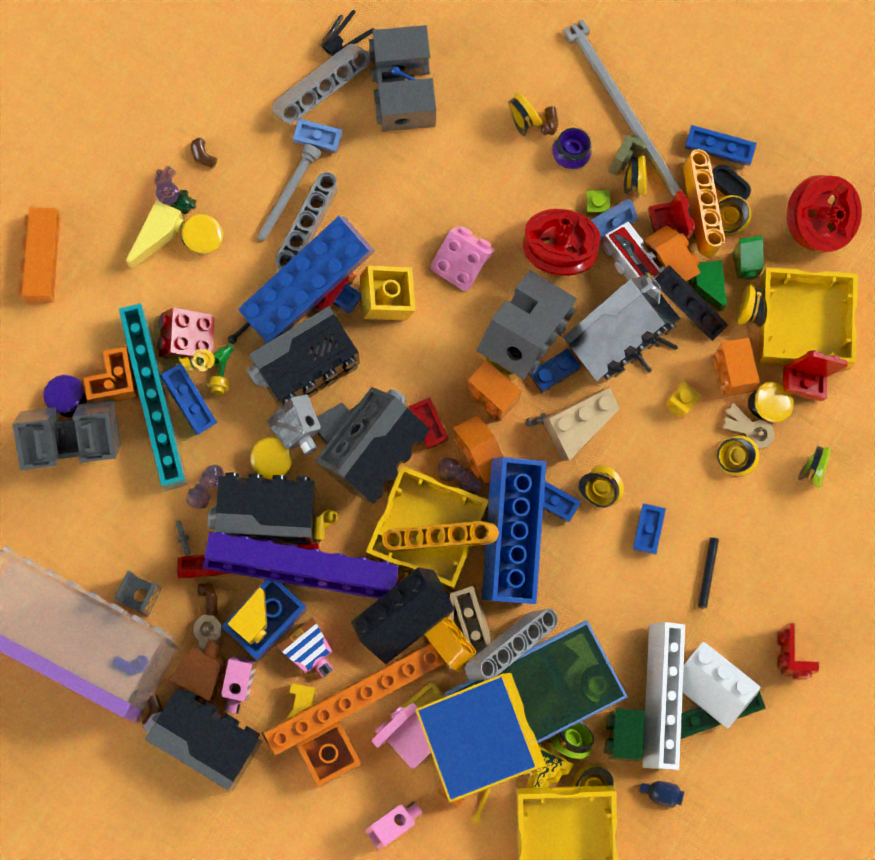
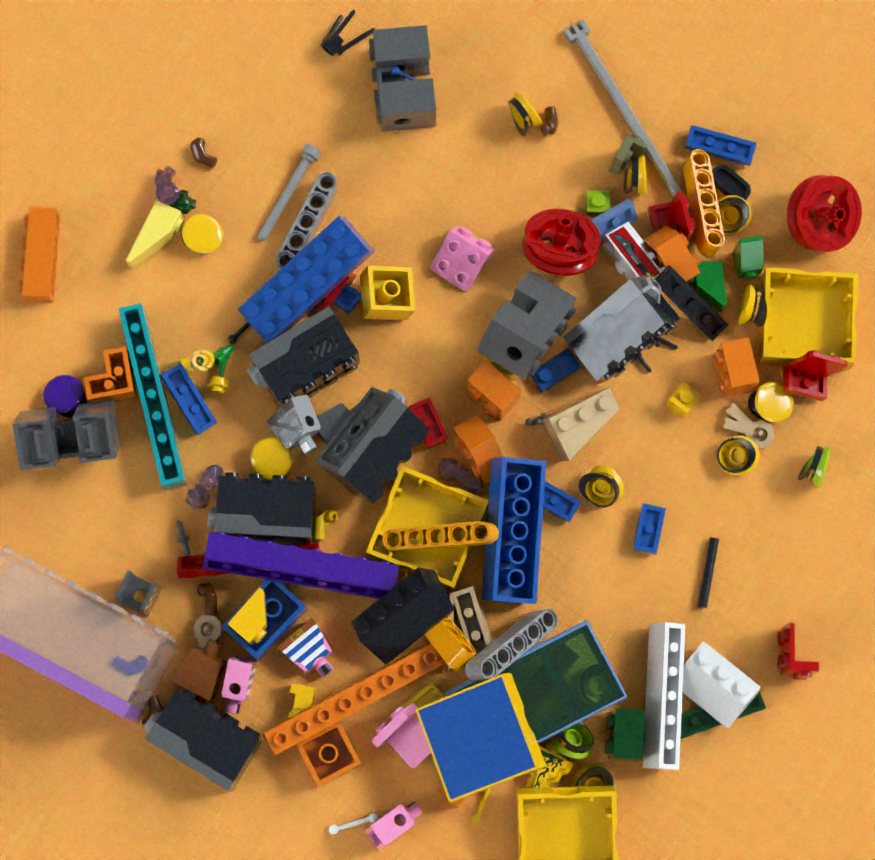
bracket [157,307,215,359] -> none
light grey beam [272,44,370,123] -> none
medium blue plate [293,119,343,153] -> none
dark purple piece [552,128,592,169] -> none
dark blue plant [639,781,685,808] -> none
none -> white hinge [329,813,378,835]

